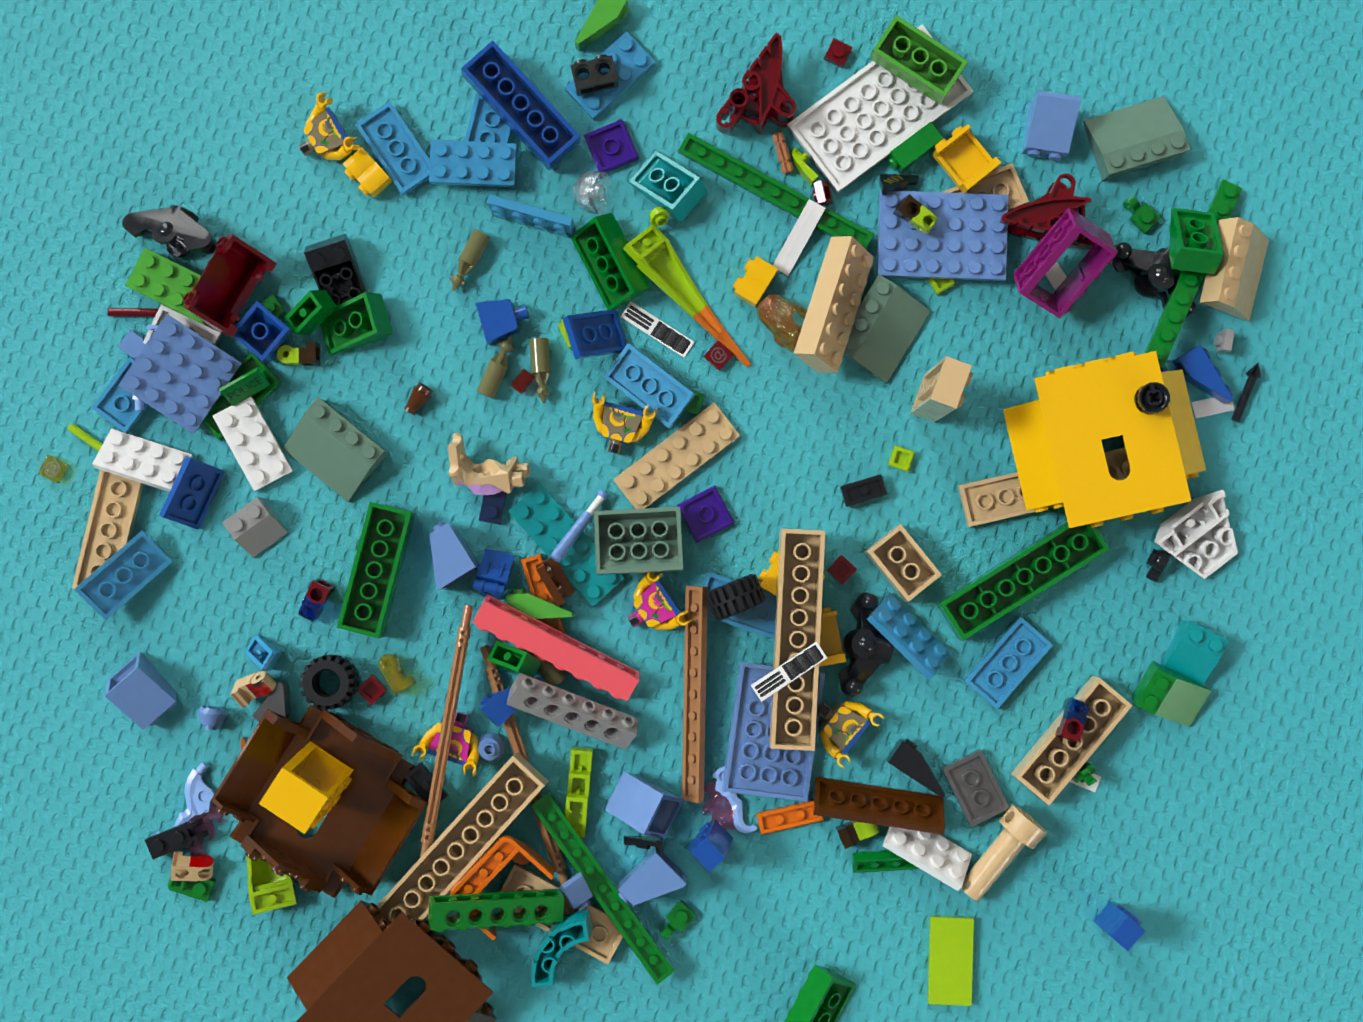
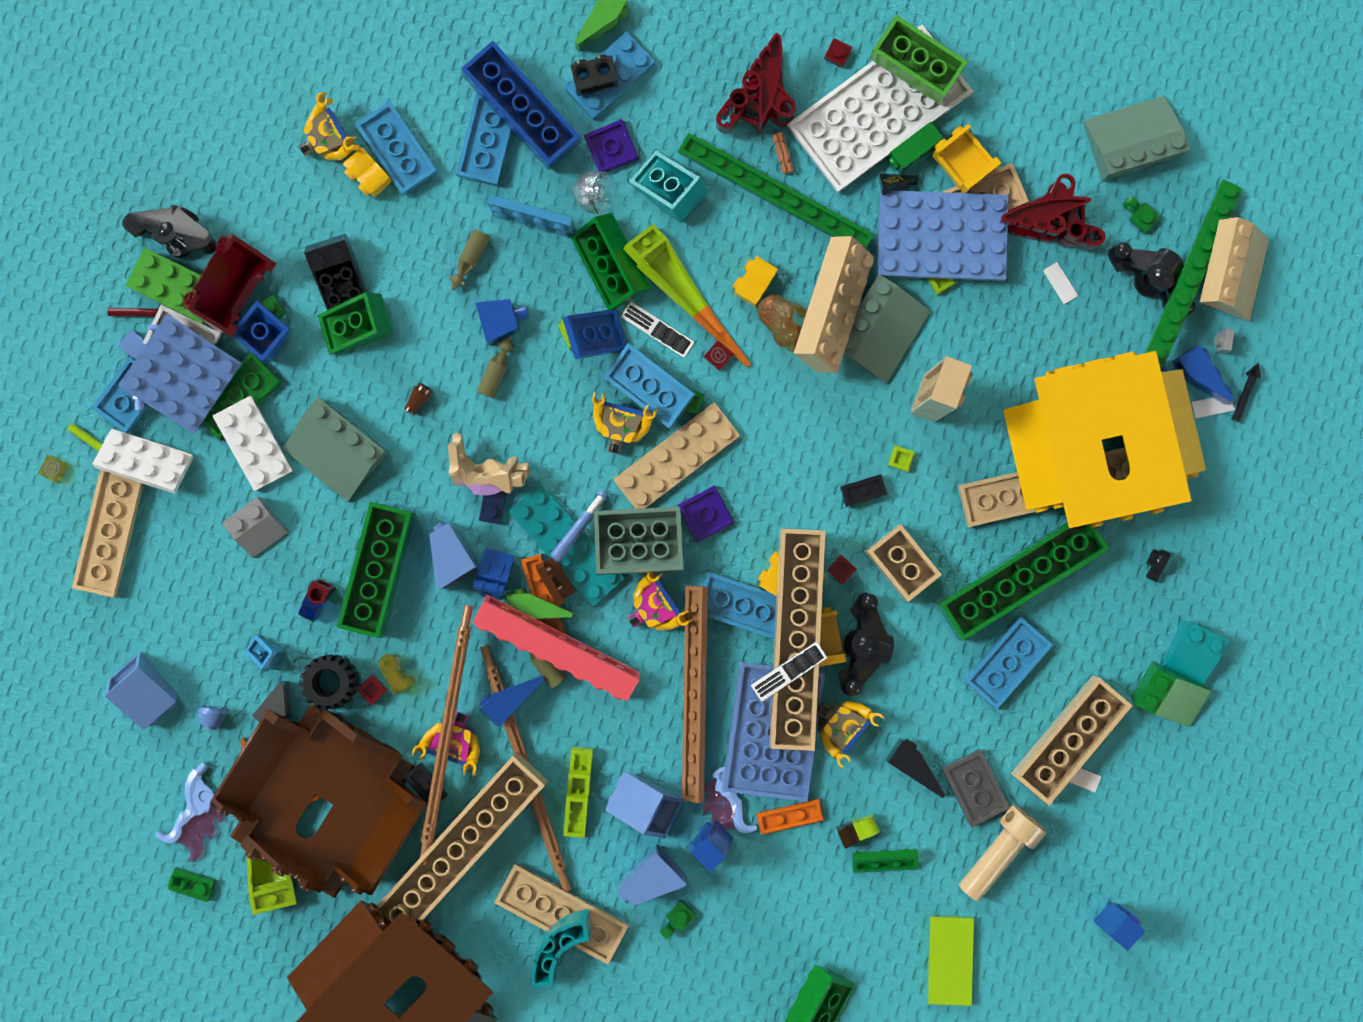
dark azure plate [74,530,173,620] -> none
black hinge [145,818,209,859] -> none
blue plate [159,456,225,530] -> none
tan leg [171,851,214,881] -> none
green panel [219,366,270,406] -> none
tan leg [230,671,277,708] -> none
yellow hose [259,741,353,834] -> none
leg [277,342,320,366] -> none
green brick [284,290,337,335] -> none
green brick [428,889,564,932] -> none
dark azure plate [429,140,517,188] -> none
orange windscreen [450,836,554,941] -> none
medium blue cone [478,733,505,763] -> none
green brick [487,641,541,678] -> none
light grey brick [506,673,639,750] -> none
clear red piece [510,369,535,394] -> none
olive wheel [529,338,551,403] -> none
green plate [530,793,674,985] -> none
medium blue slope [559,872,593,910] -> none
black tile [624,836,663,852] -> none
lime plate [649,206,670,226] -> none
black tyre [705,574,766,620] -> none
white sticker [773,199,826,276] -> none
lime slope [791,148,818,187] -> none
plate [813,181,833,206] -> none
reddish brown plate [813,777,945,835] -> none
dark azure plate [867,592,951,680] -> none
white plate [882,827,972,891] -> none
leg [893,194,938,234] -> none
magenta hose [1013,207,1118,318] -> none
medium blue slope [1022,91,1081,161] -> none
leg [1055,697,1089,742] -> none
green plate [1072,762,1097,786] -> none
black wheel [1134,382,1170,415] -> none
white wedge [1154,490,1238,579] -> none
green slope [1169,208,1224,275] -> none

